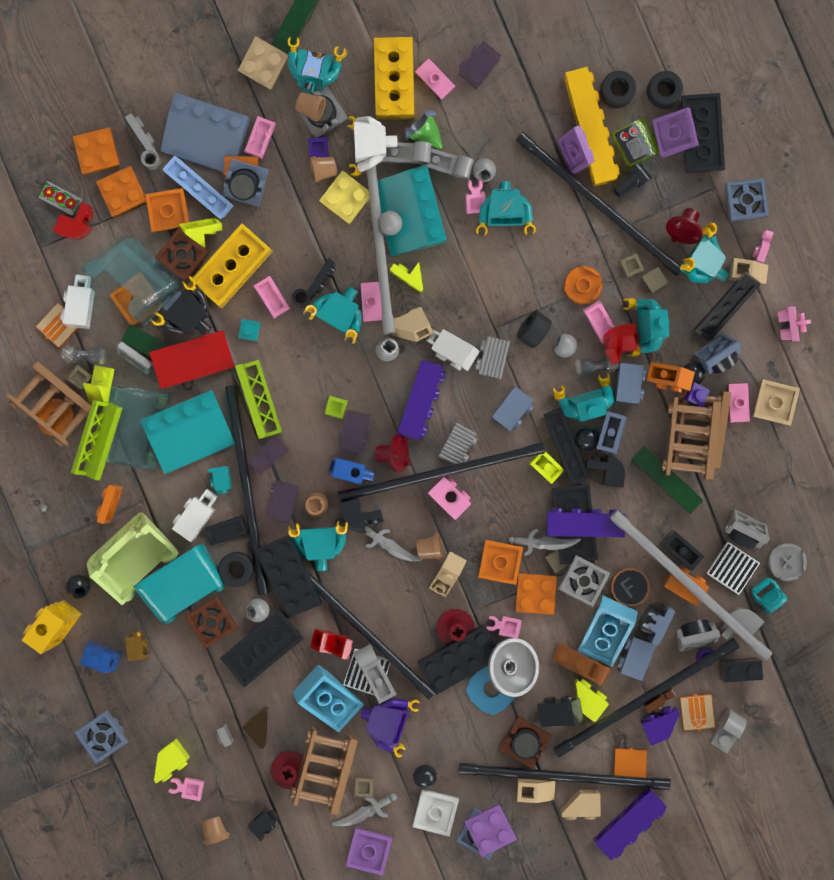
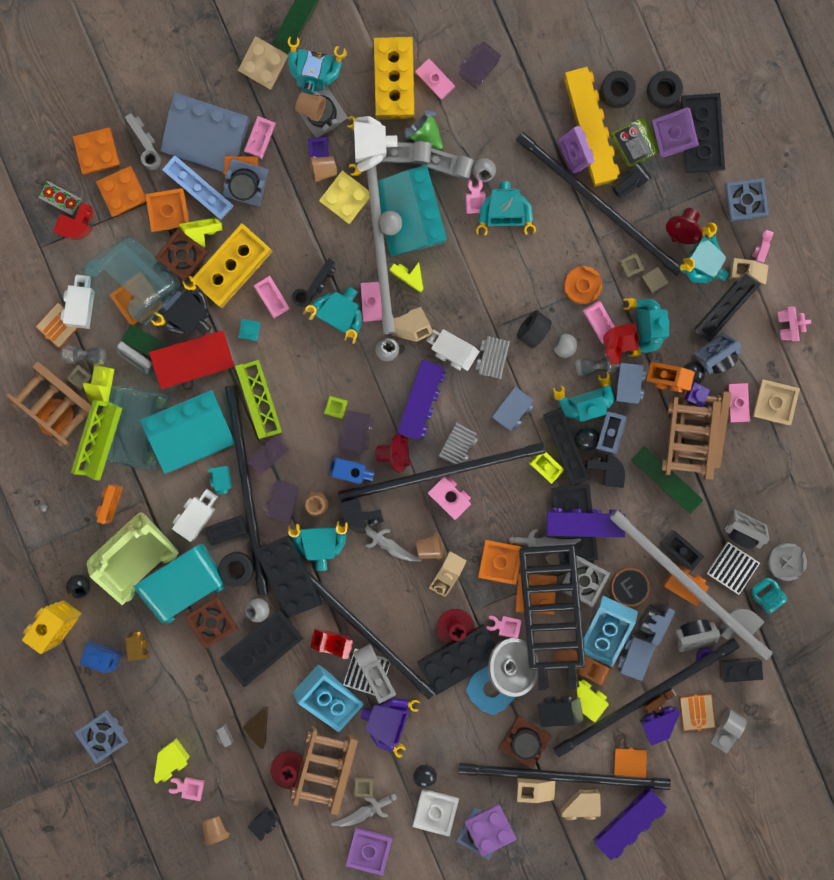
none -> black bar [519,544,586,691]

